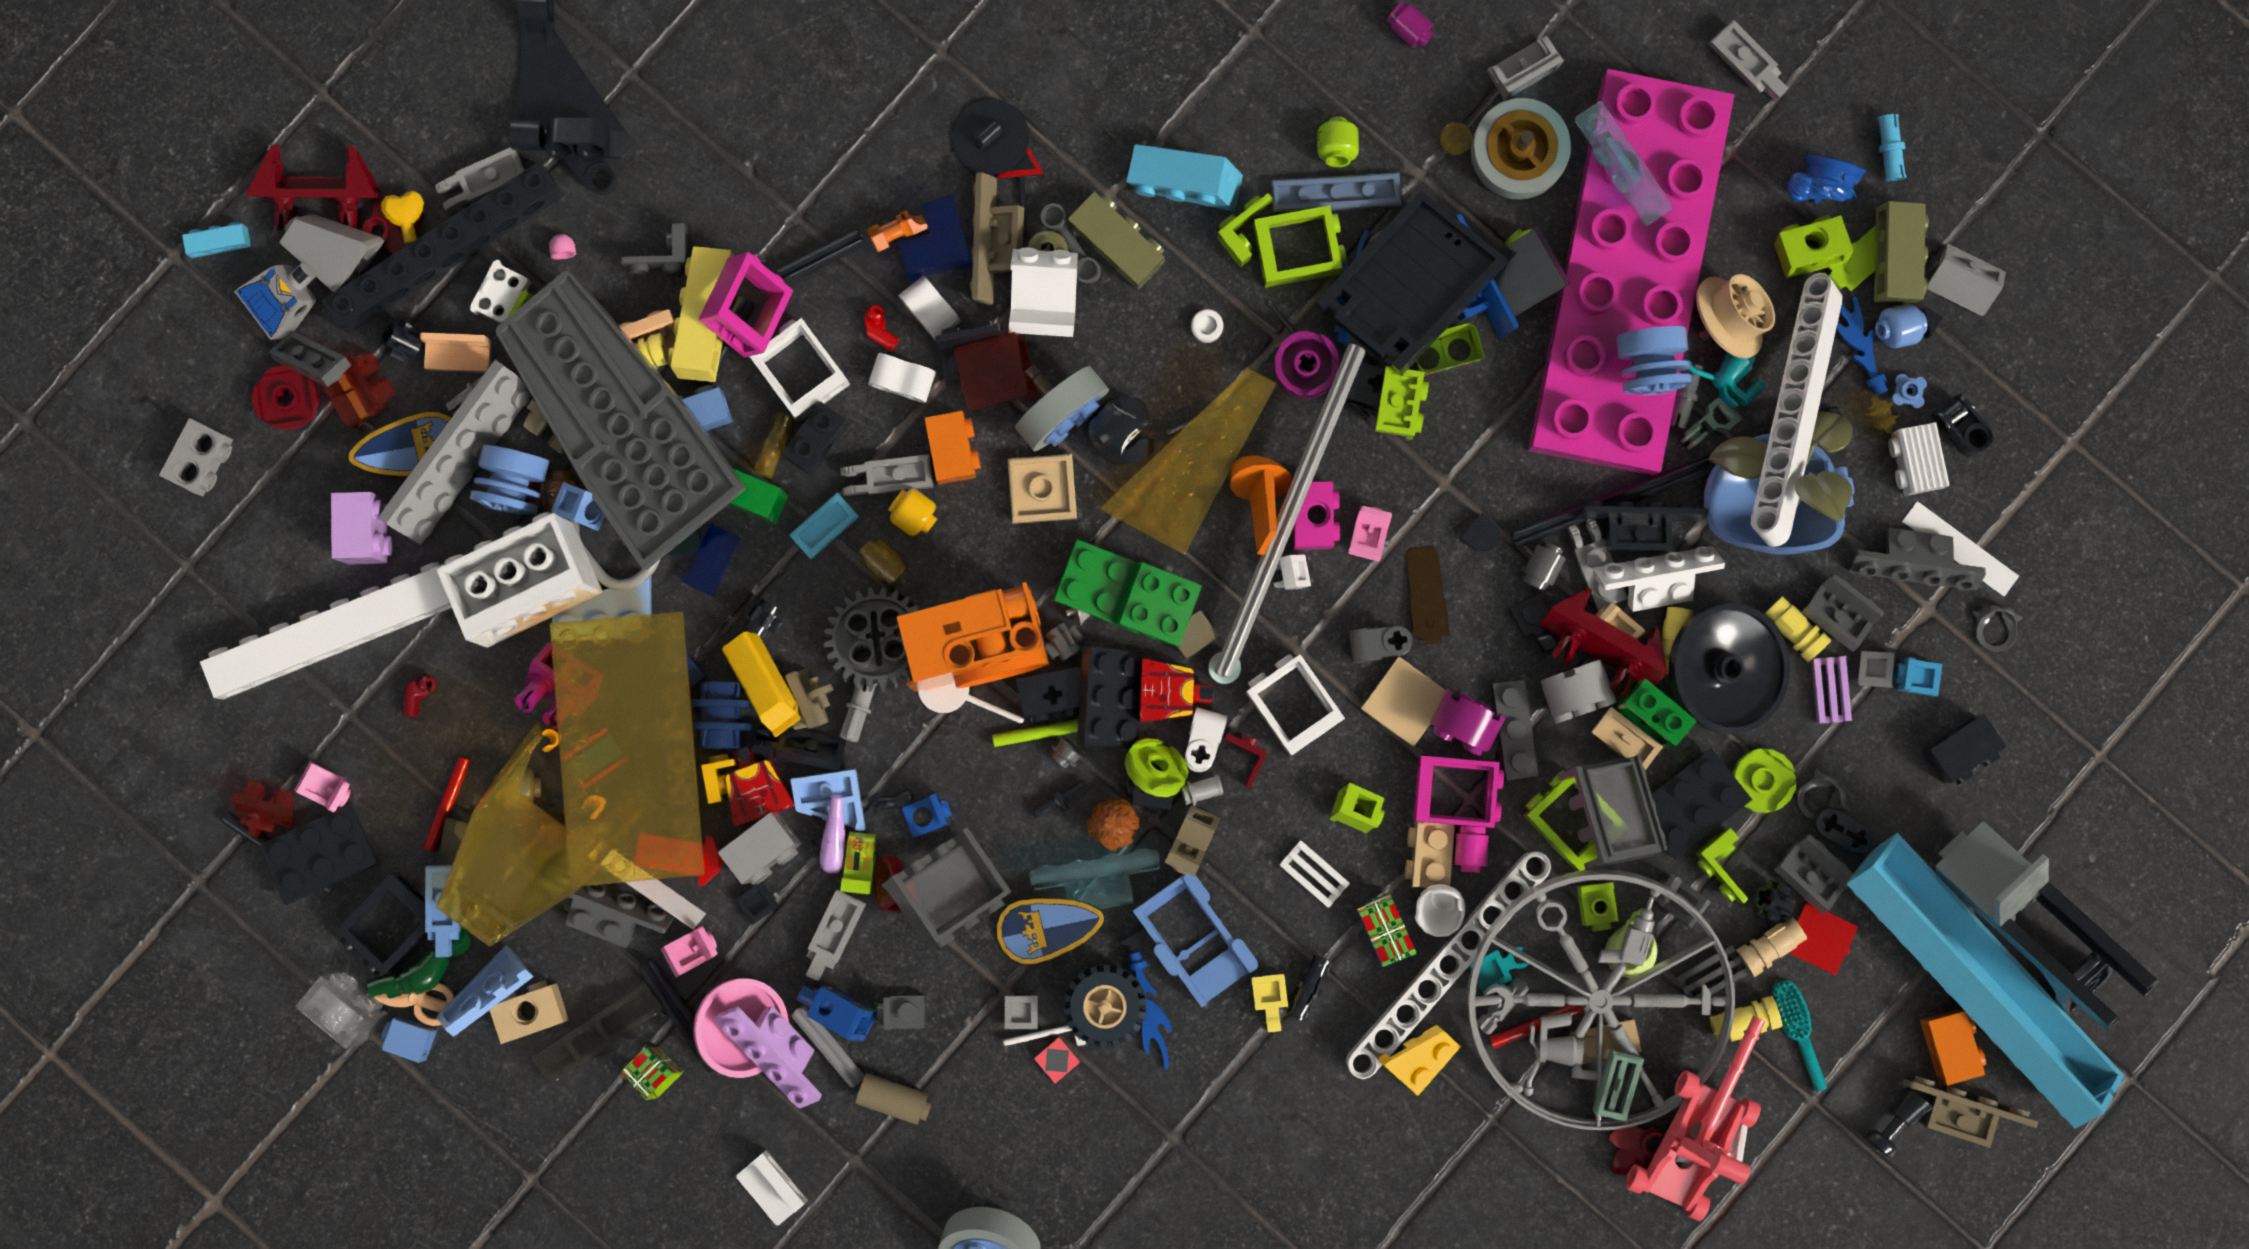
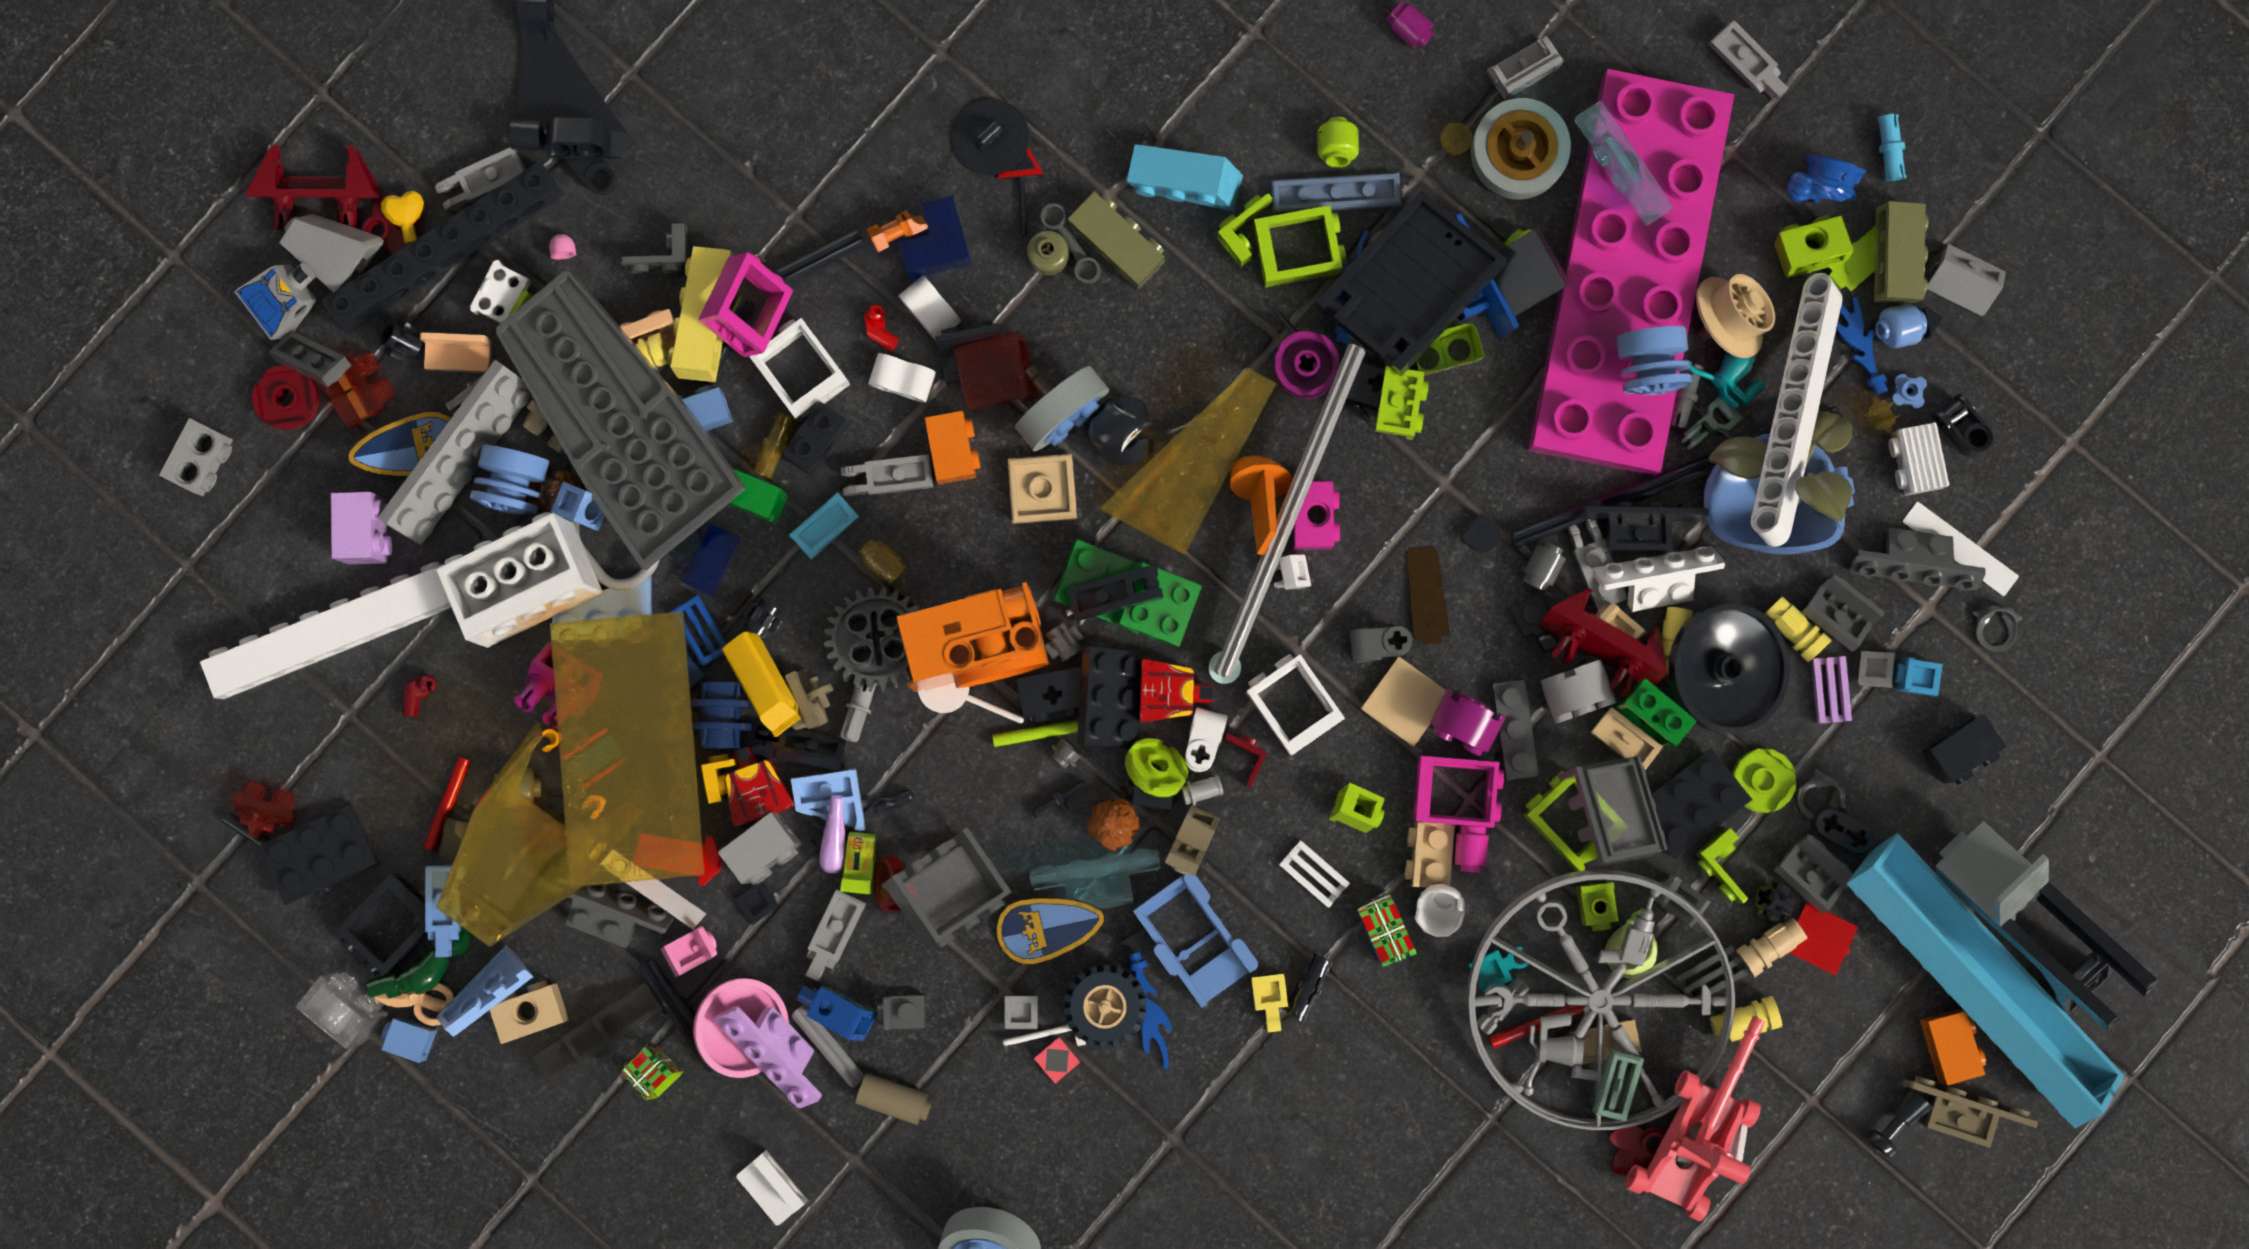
medium azure piece [182,222,251,258] -> none
bright pink bracket [294,761,351,812] -> none
yellow head [888,488,937,536] -> none
blue bracket [902,793,952,838] -> none
dark tan bracket [970,172,1024,305] -> none
white panel [1009,247,1078,337] -> none
dark tan slope [1178,610,1219,658] -> none
white tile [1191,309,1223,343] -> none
white beam [1346,852,1551,1079] -> none
bright pink bracket [1348,506,1392,562] -> none
yellow wing [1377,1025,1461,1096] -> none
teal piece [1771,980,1828,1092] -> none
none -> blue tile [670,594,728,667]
none -> black plate [1067,565,1164,621]

